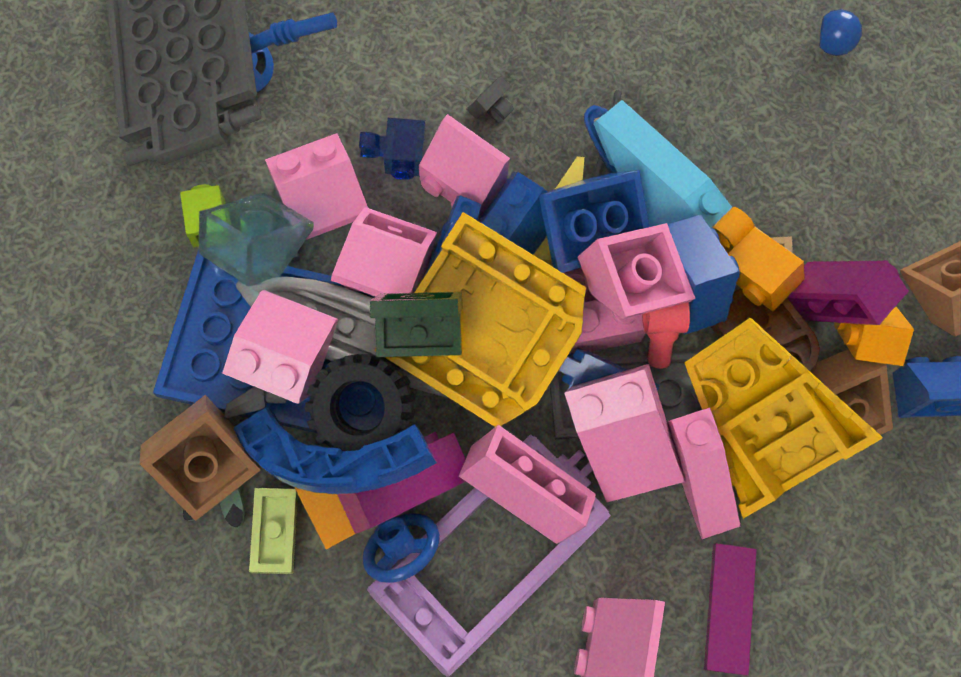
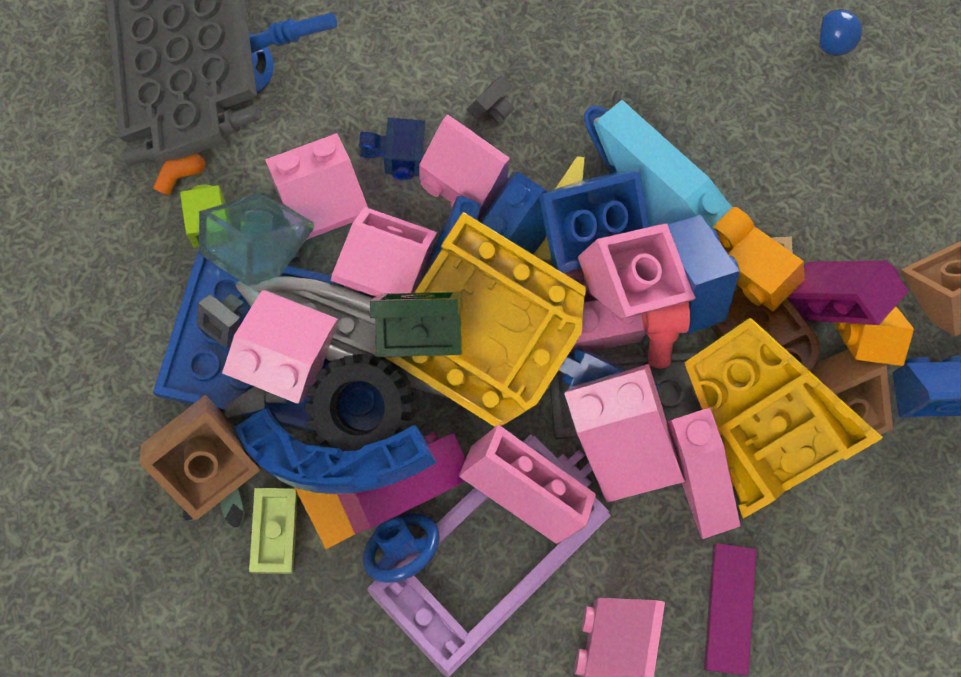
none -> orange arm [153,153,206,196]
none -> dark grey tile [197,293,244,349]

